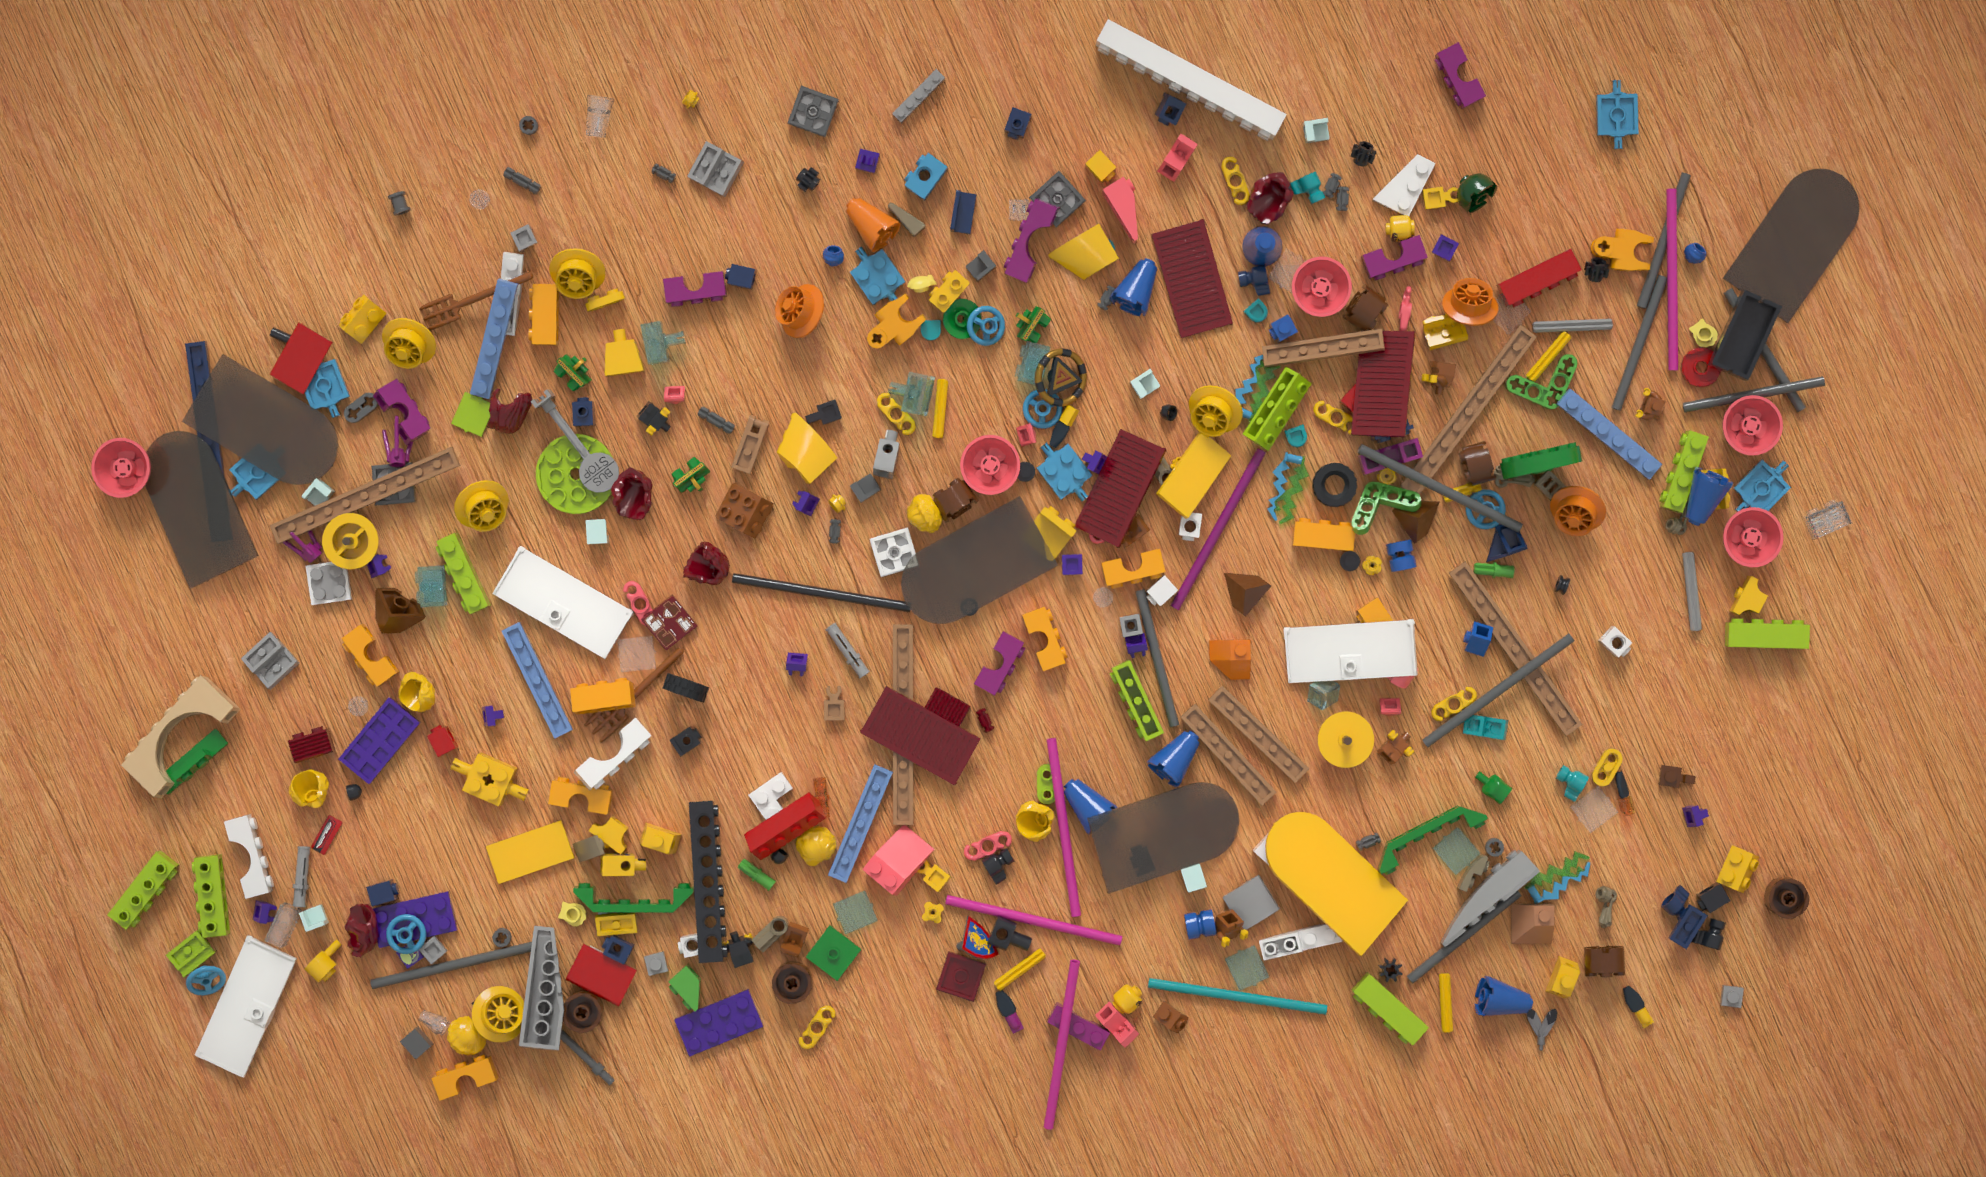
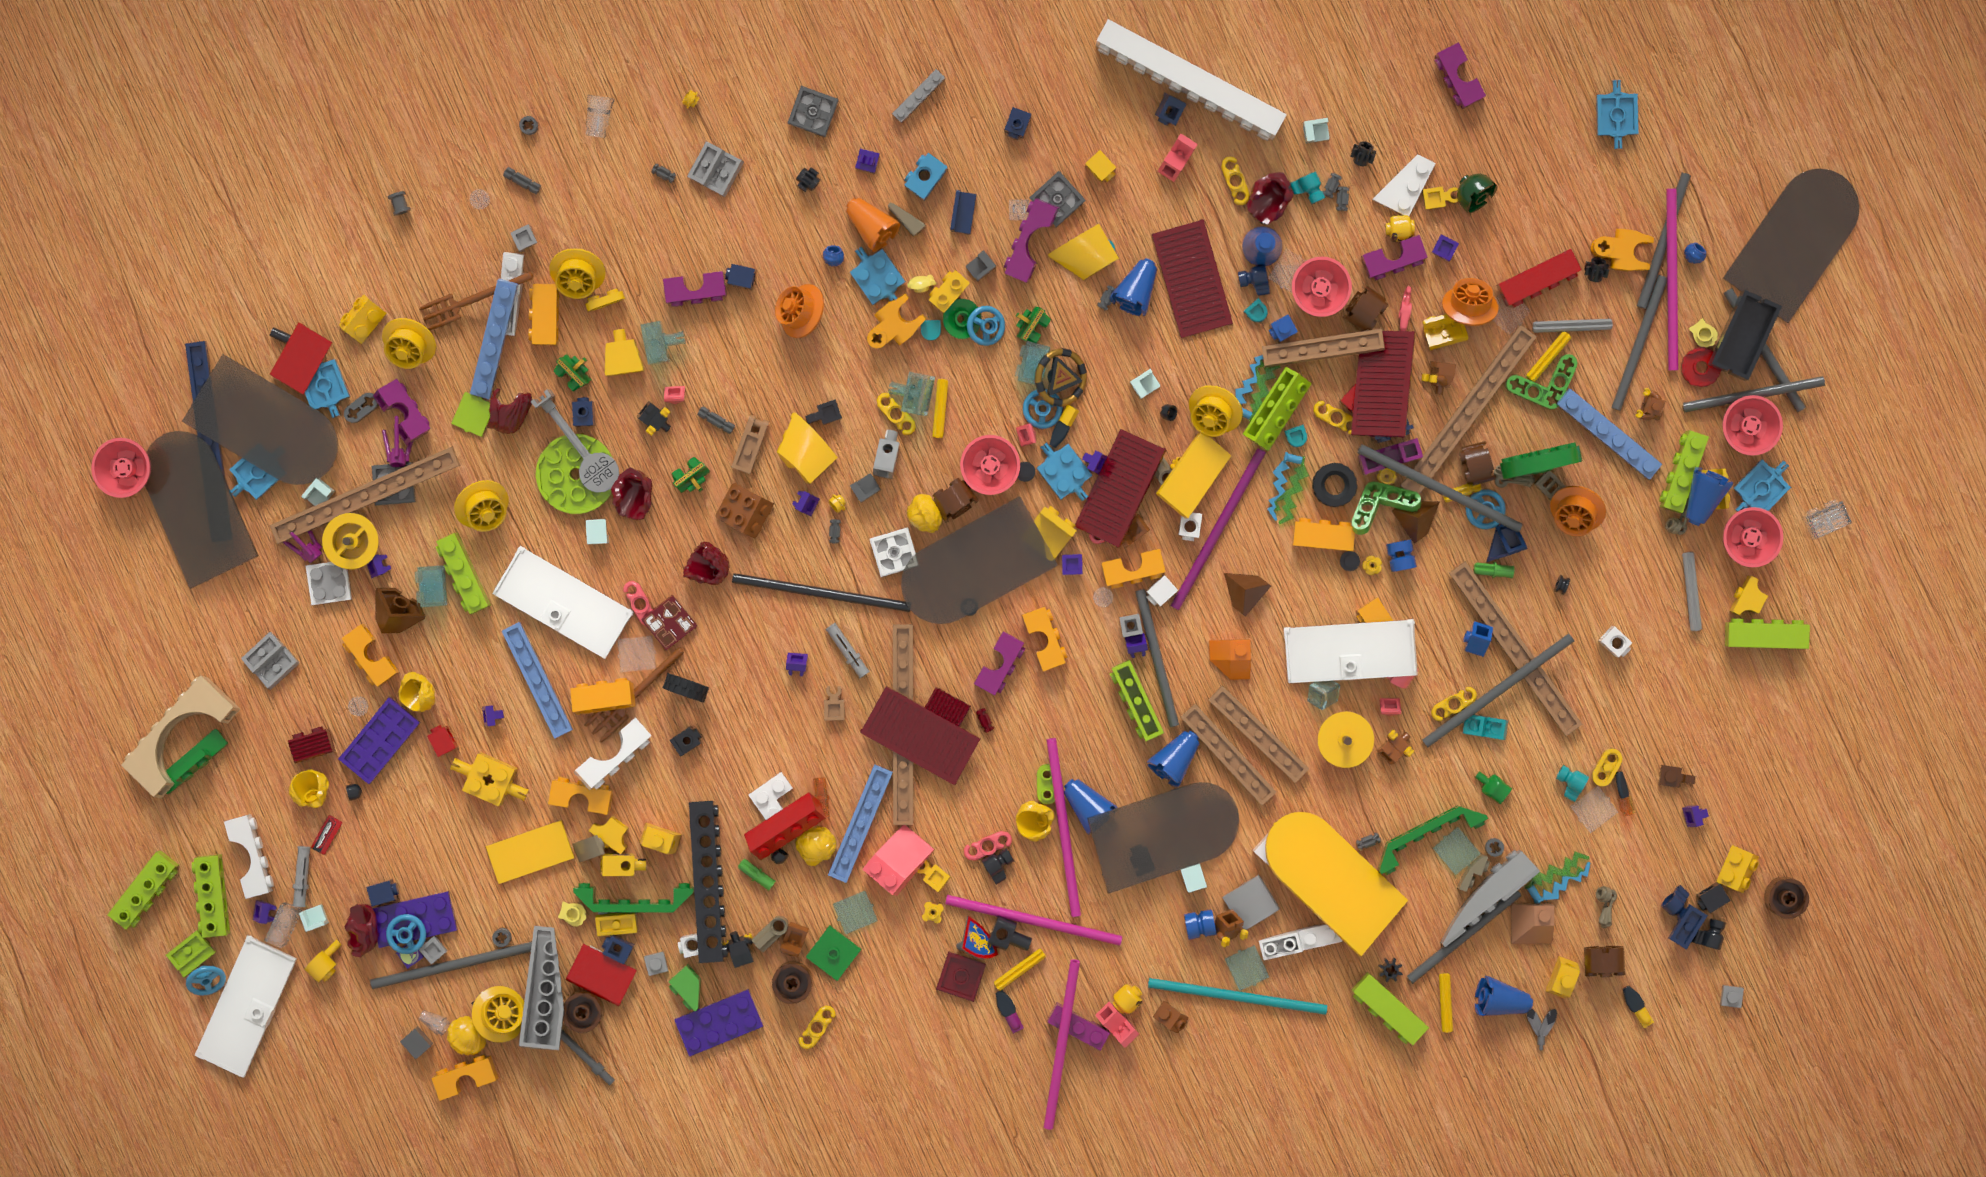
coral slope [1102,177,1138,244] -> none

